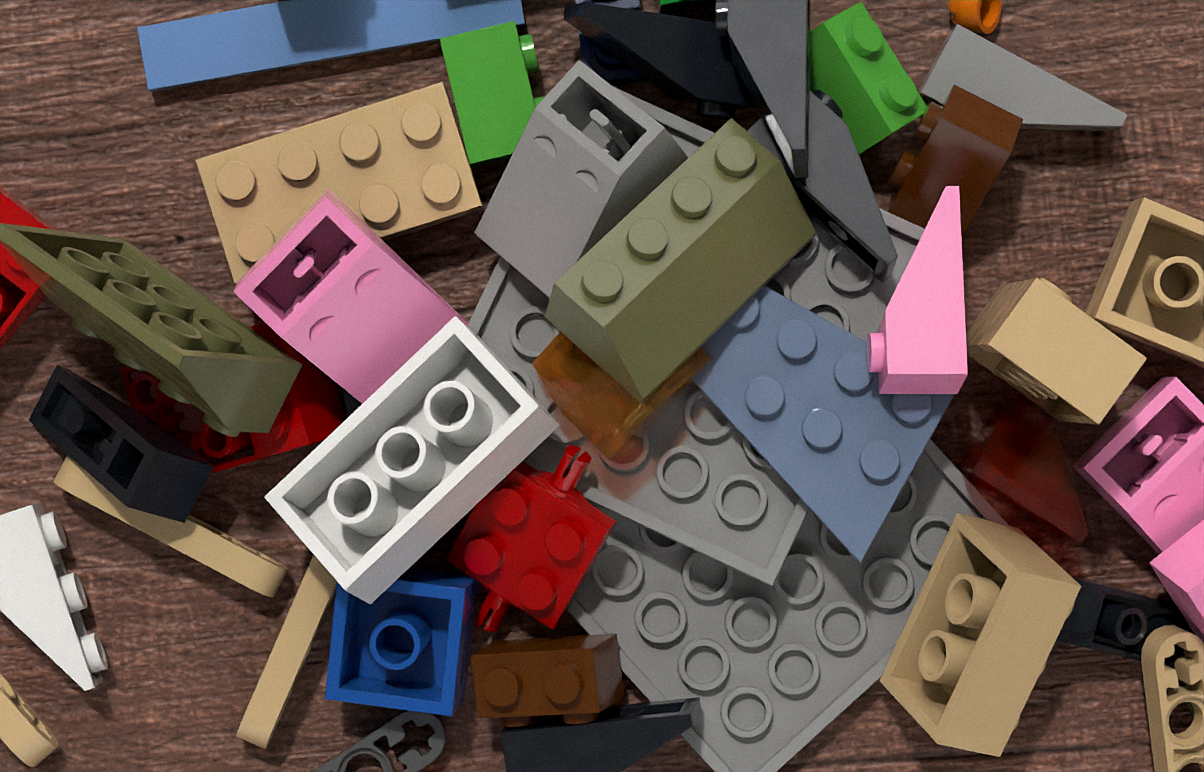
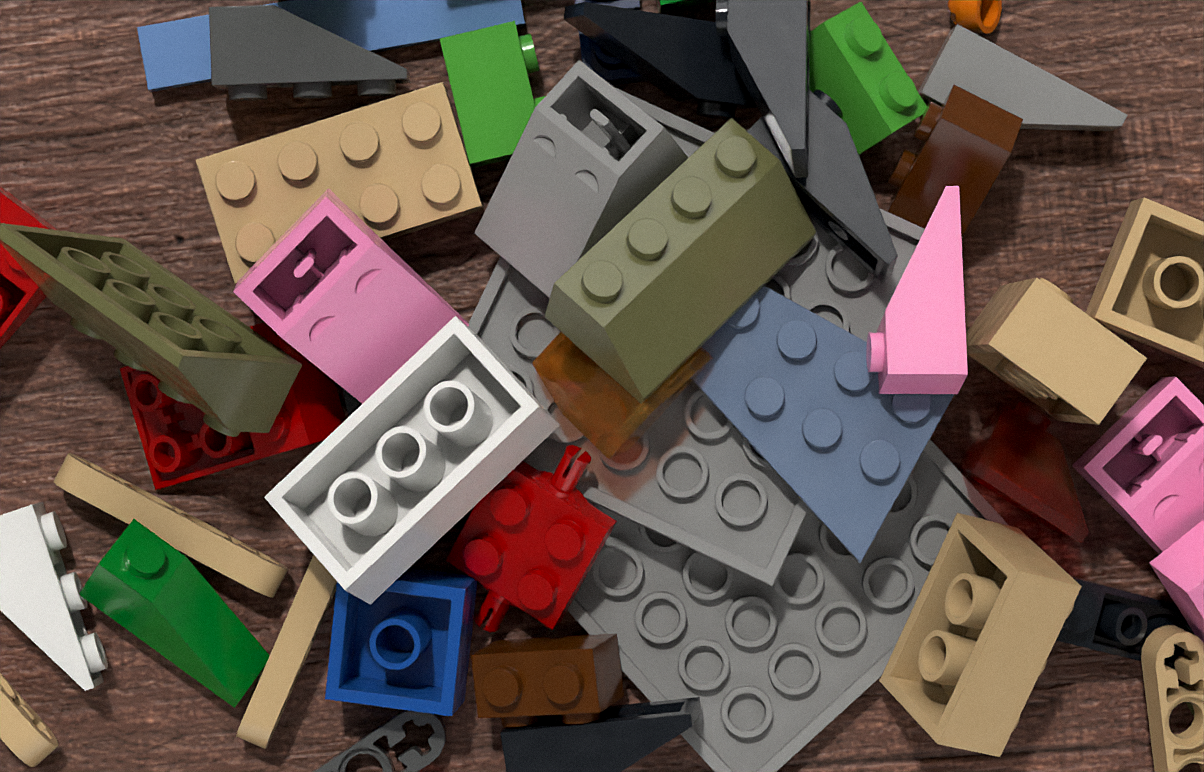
black slope [29,365,214,523] -> none
none -> green slope [79,519,270,708]
none -> dark grey slope [209,5,410,101]

